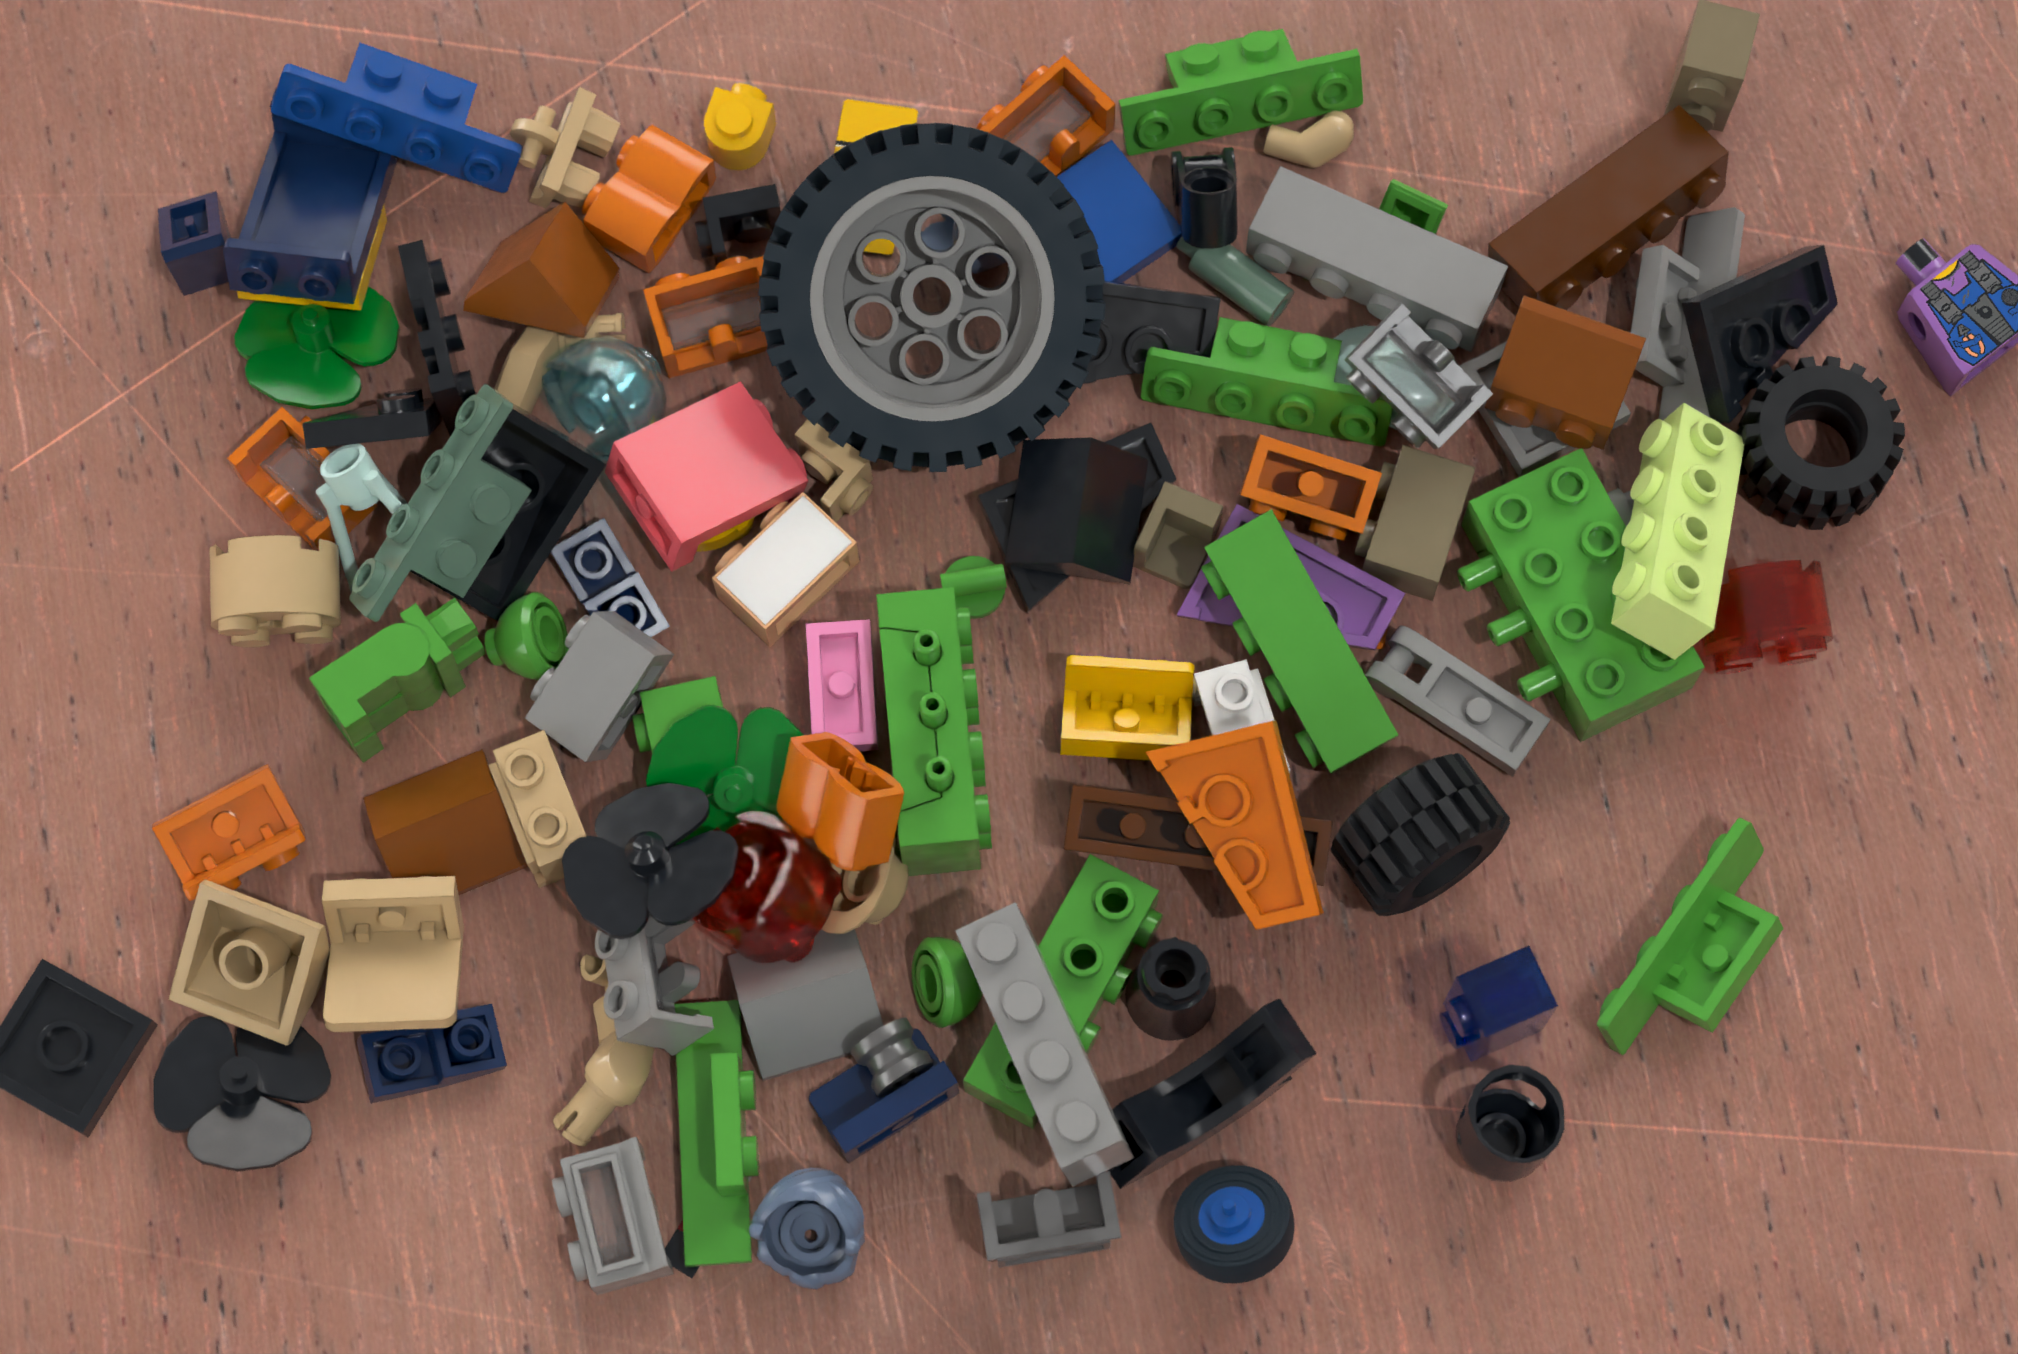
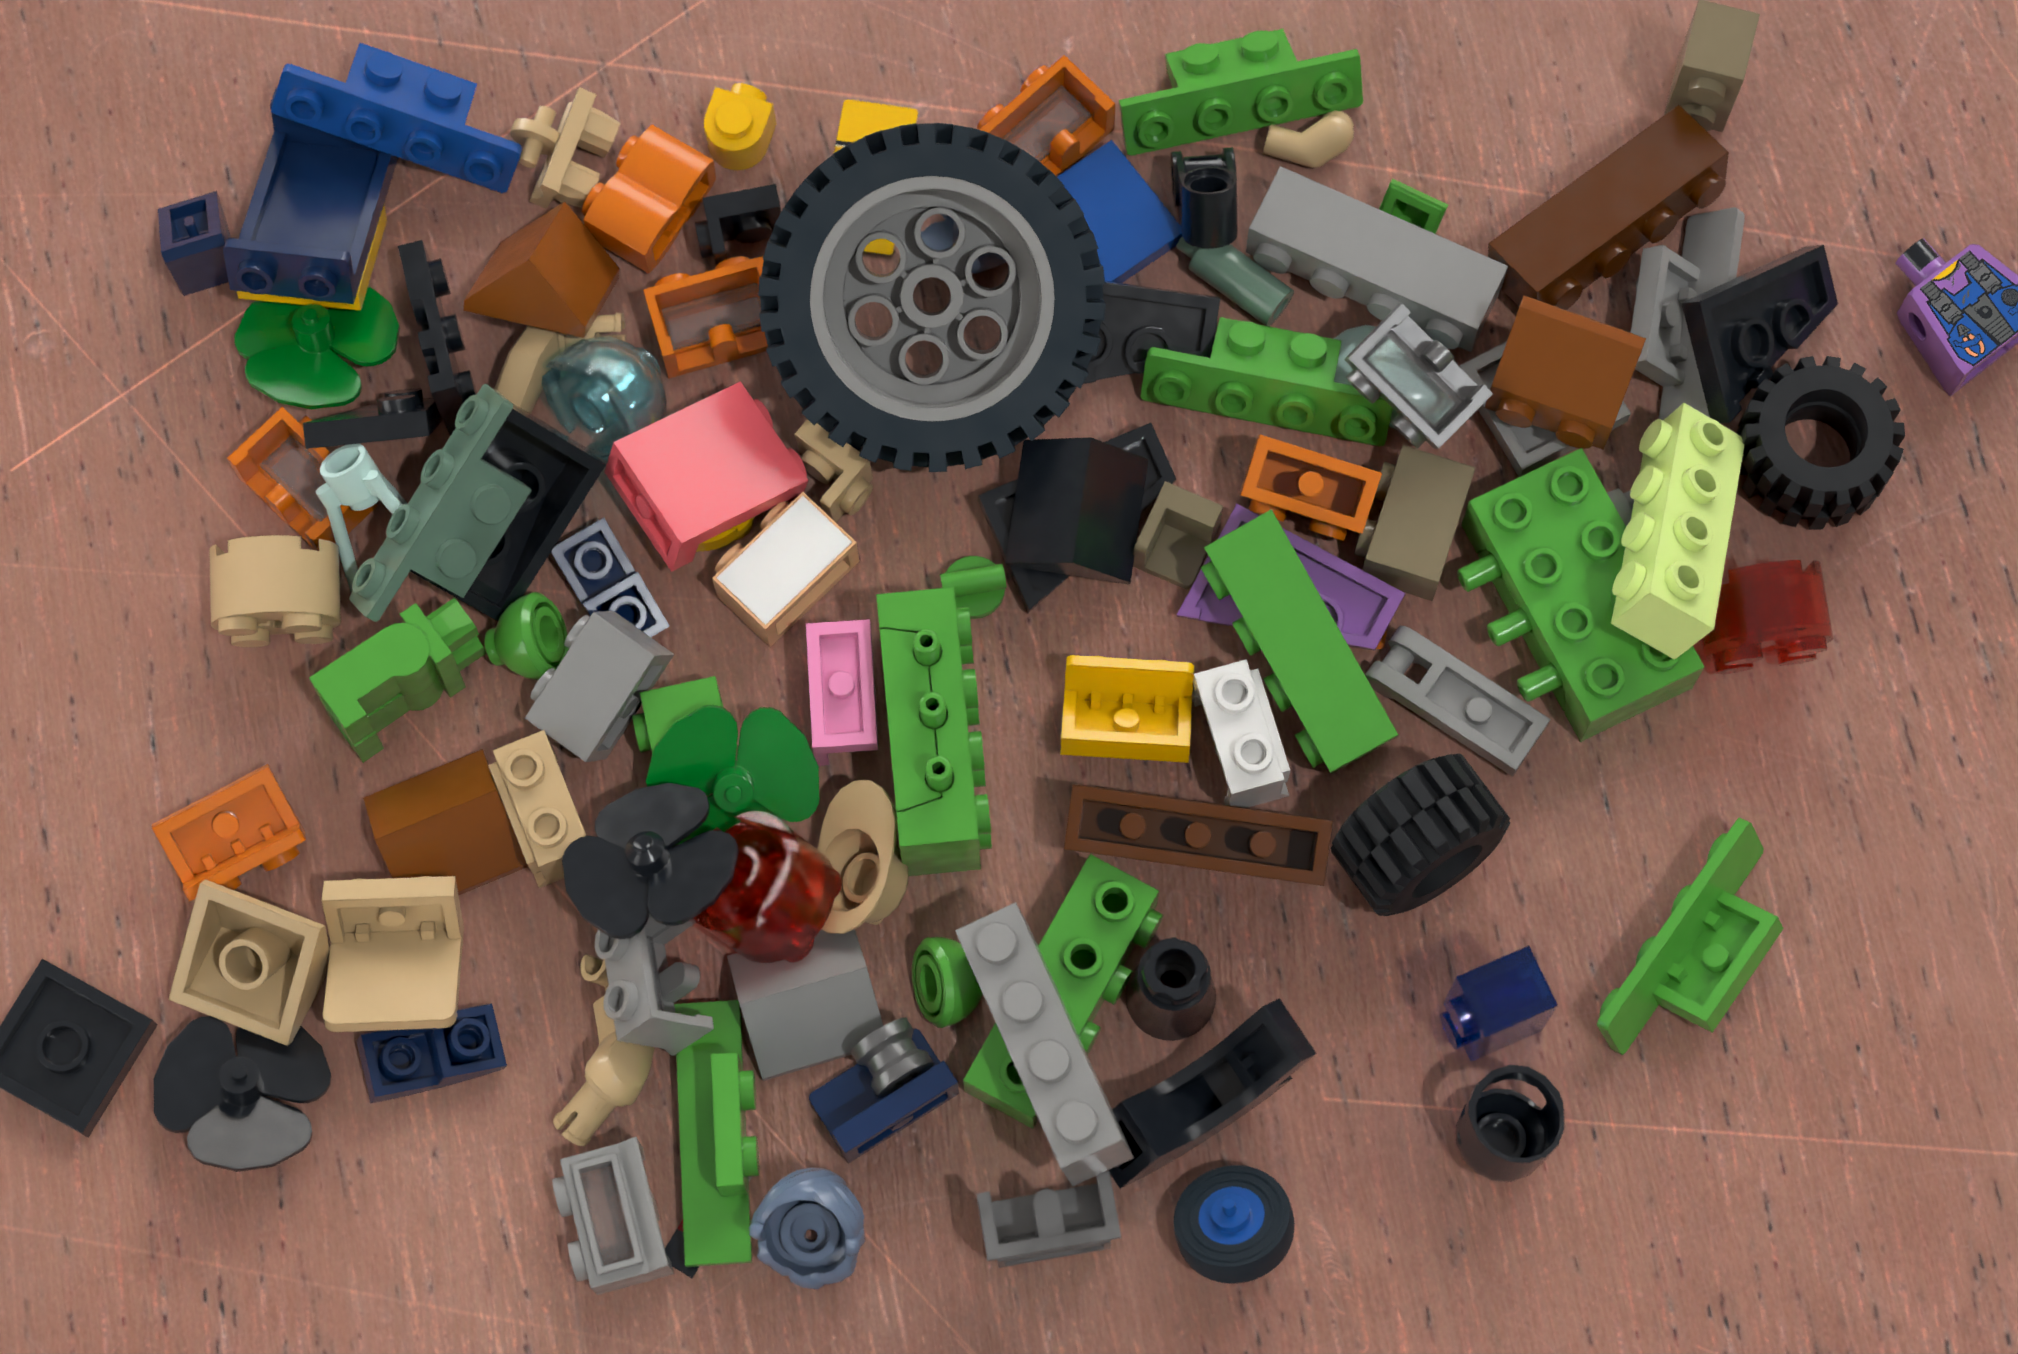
orange brick [776,732,904,871] -> none
orange wing [1146,720,1324,930] -> none

